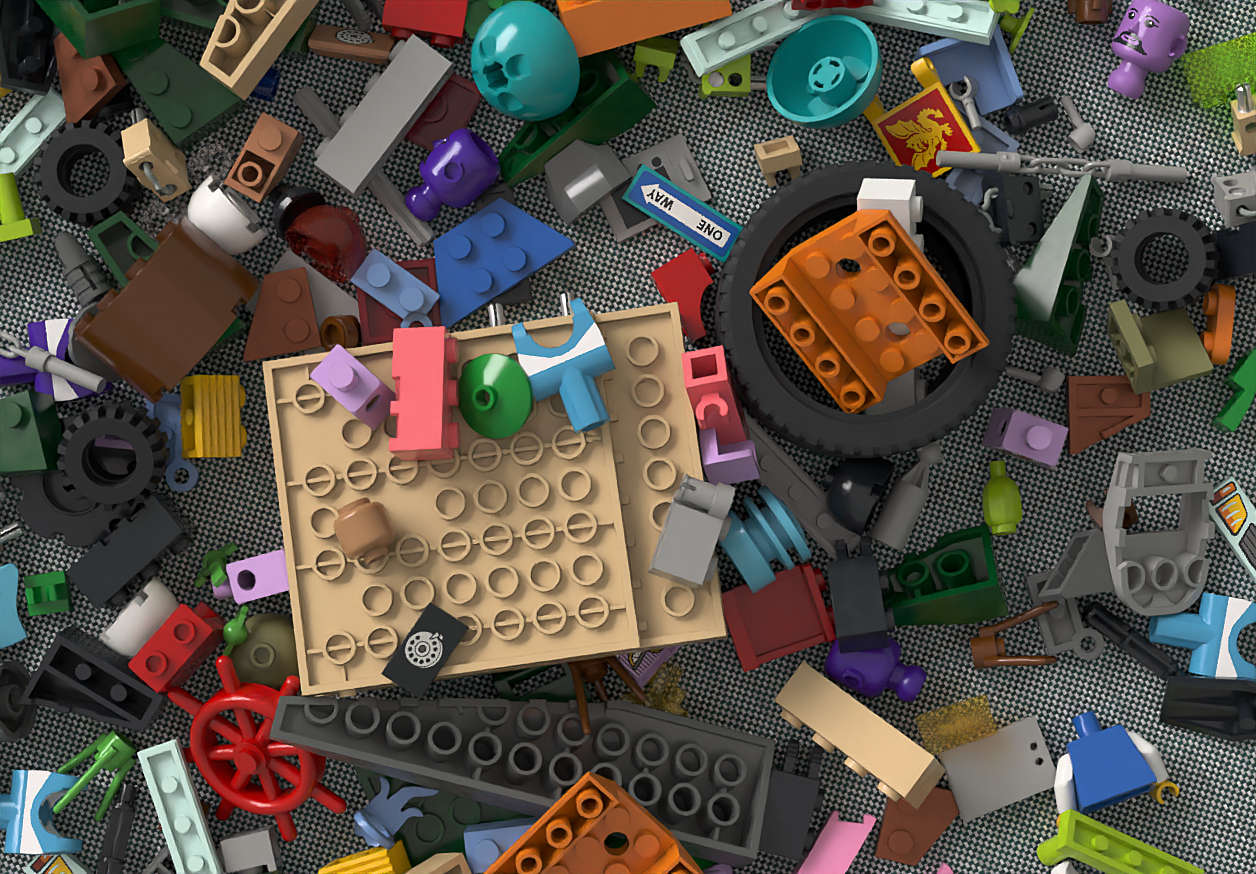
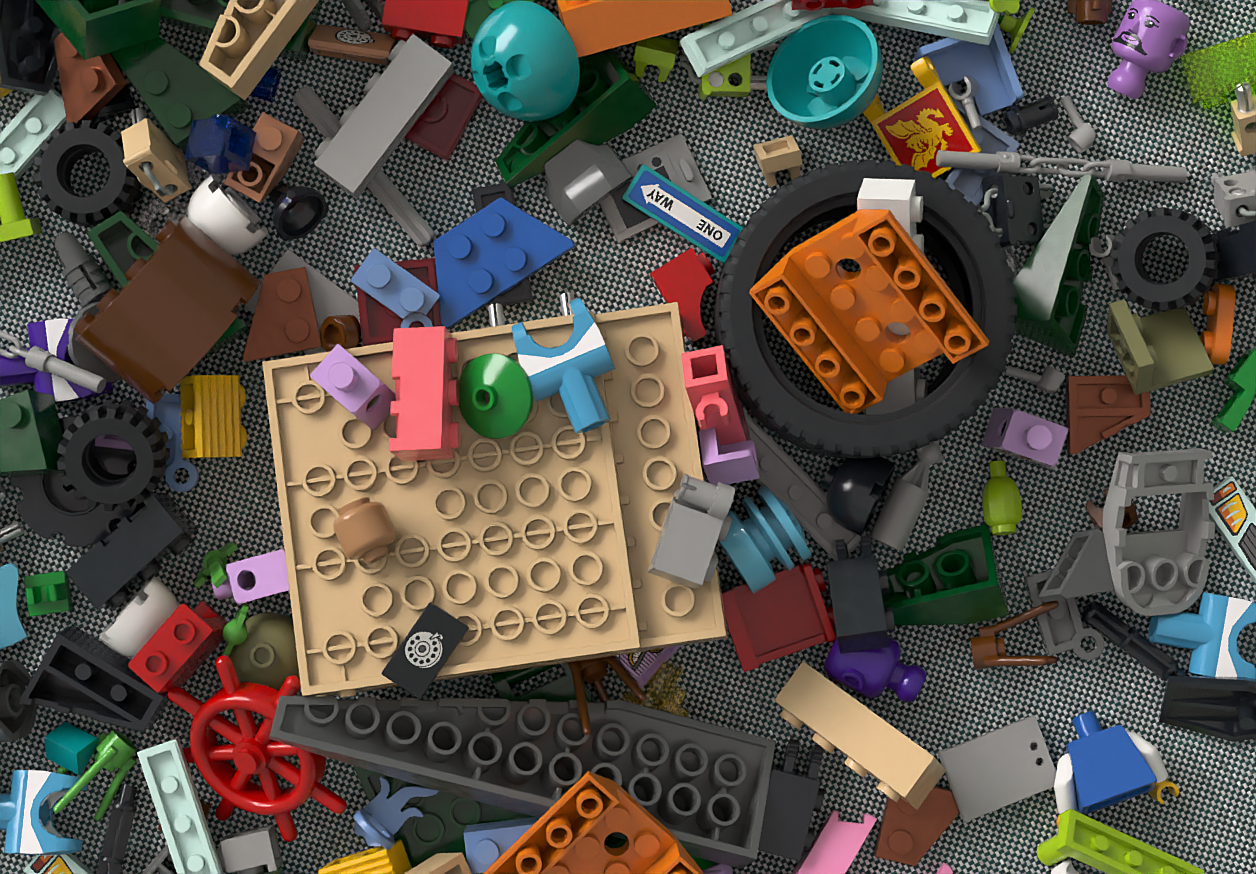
clear red cylinder [284,205,368,283] -> none
dark purple piece [404,128,501,222] -> none
clear yellow hips [914,694,998,755] -> none
none -> teal slope [44,722,100,776]
none -> clear blue brick [185,114,257,174]

